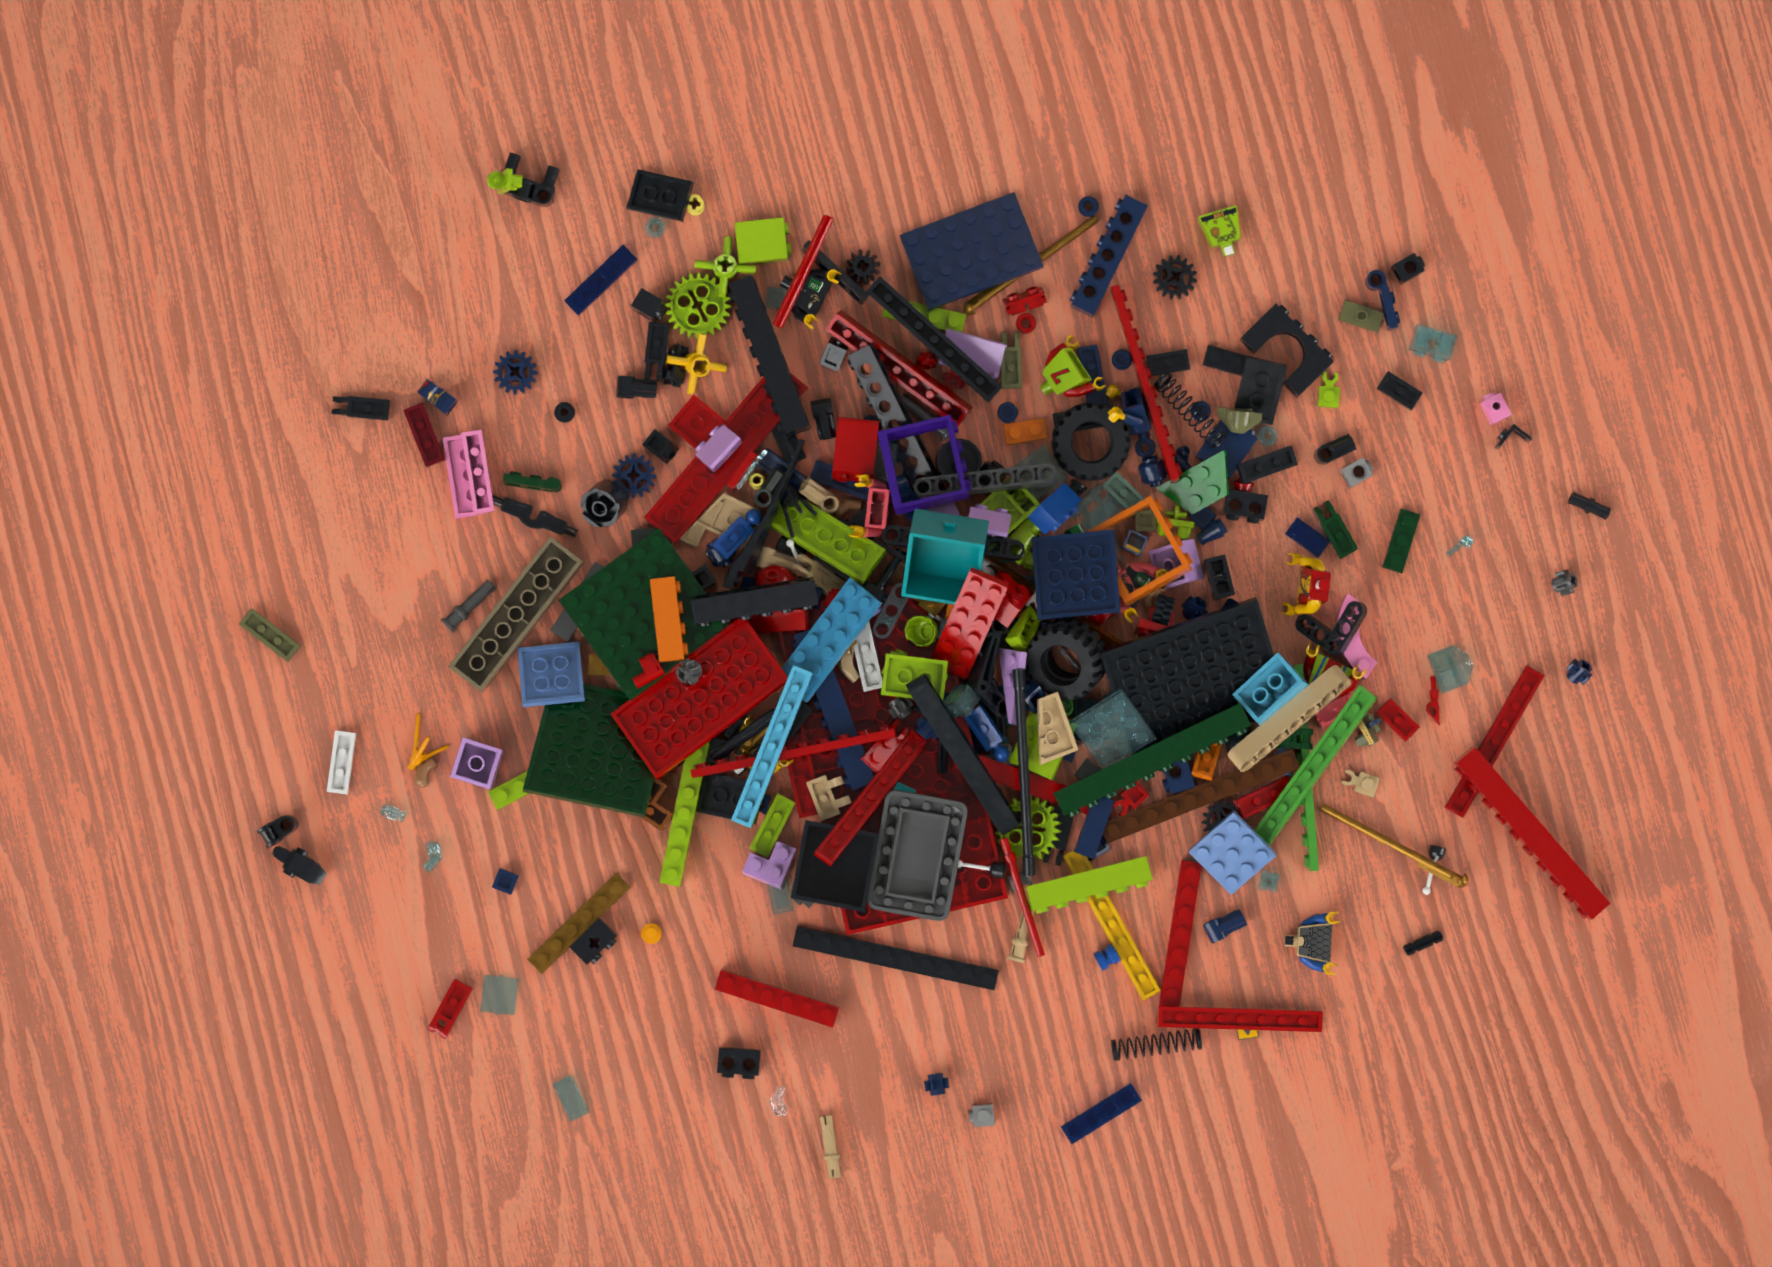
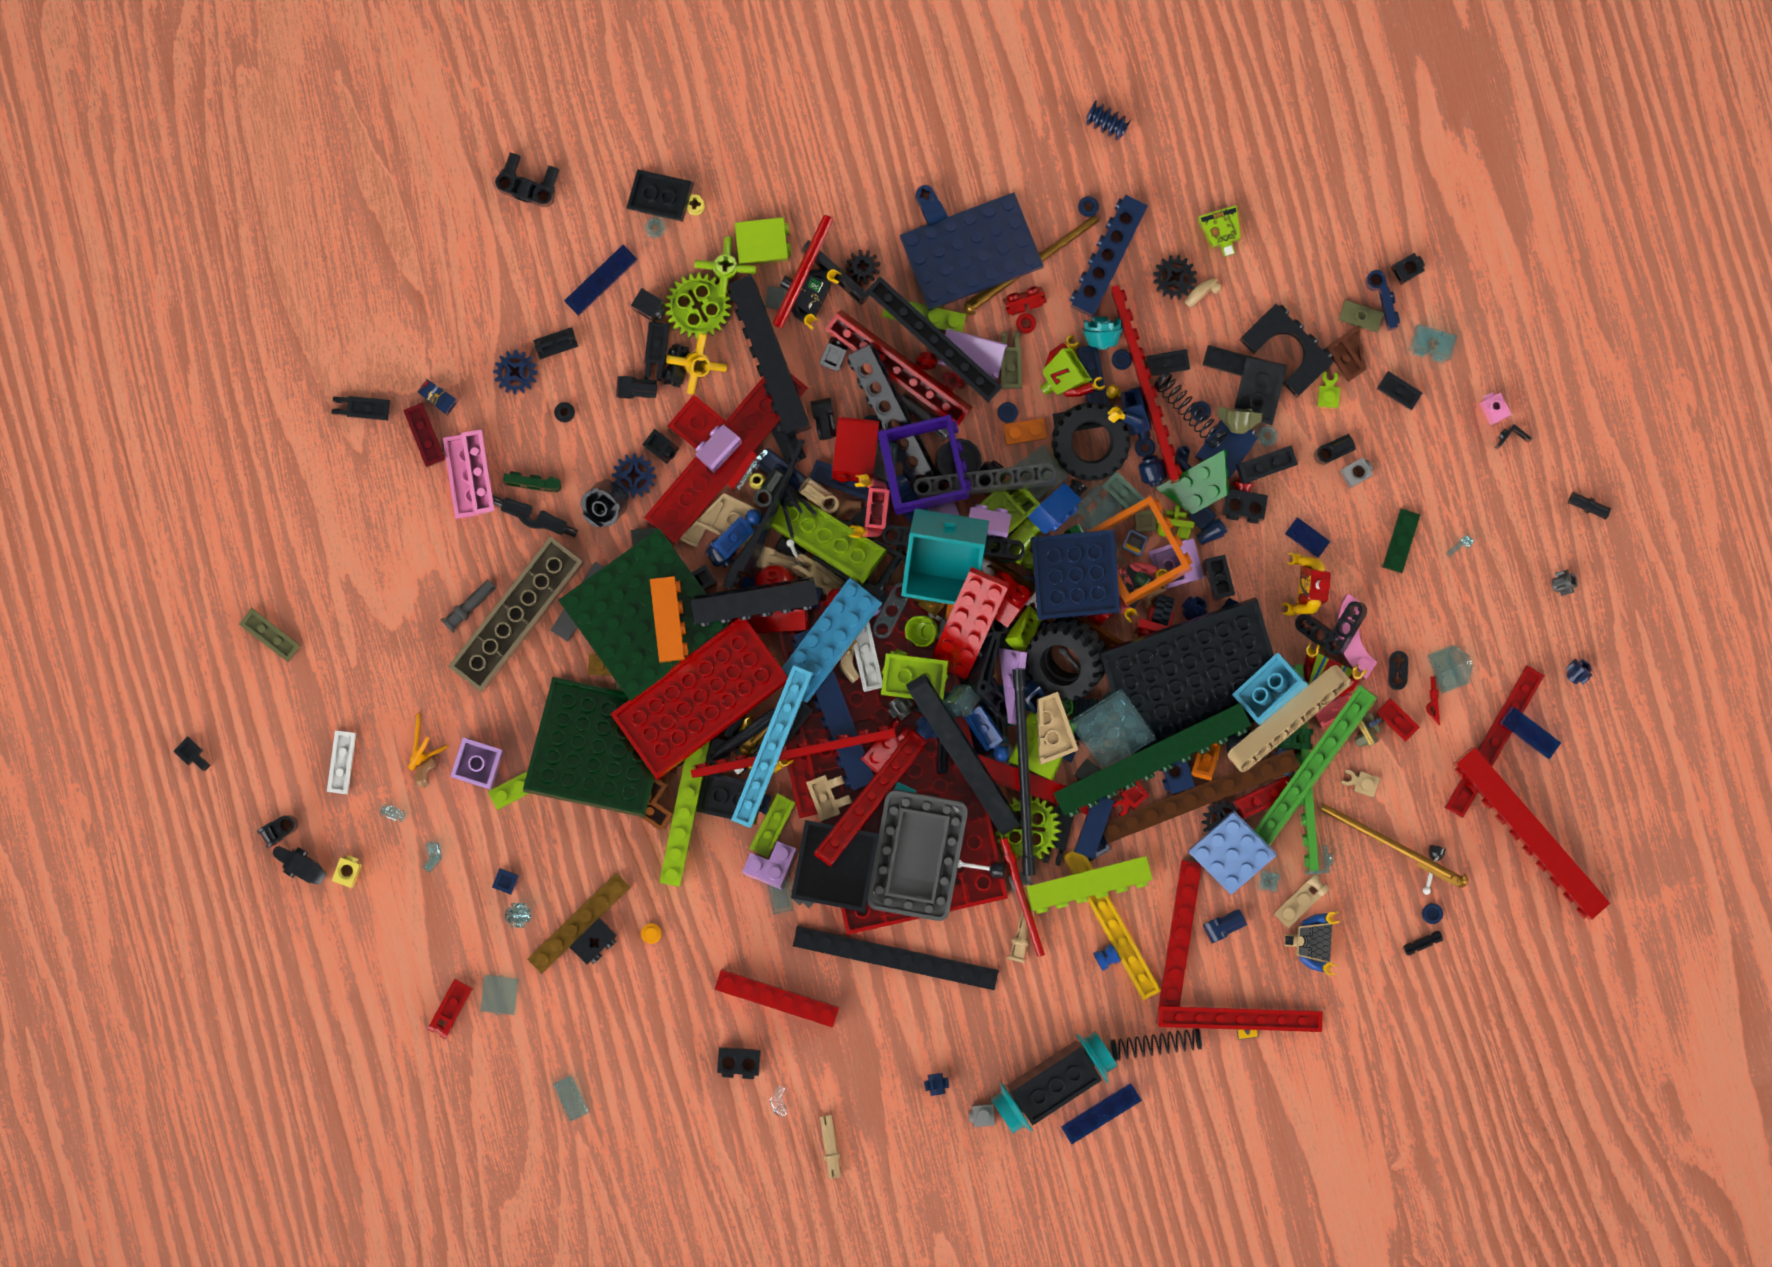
lime hips [487,168,523,194] -> none
medium blue plate [518,642,585,707] -> none
red piece [632,652,665,689] -> none
dark grey gear [676,658,702,685] -> none
dark green hinge [1313,500,1358,559] -> none
none -> black plate [173,736,211,771]
none -> light yellow brick [332,855,362,888]
none -> clear light blue gear [505,903,531,928]
none -> black hinge [533,327,579,359]
none -> dark blue piece [916,185,948,226]
none -> black brick [991,1031,1118,1134]
none -> teal cone [1082,316,1123,350]
none -> dark blue piece [1086,100,1132,141]
none -> tan arm [1184,279,1222,308]
none -> tan plate [1273,874,1330,928]
none -> clear light blue bracket [1304,845,1333,875]
none -> copper wing [1325,326,1366,382]
none -> black beam [1388,651,1408,690]
none -> dark blue tile [1422,903,1443,924]
none -> clear blue plate [1500,706,1561,760]

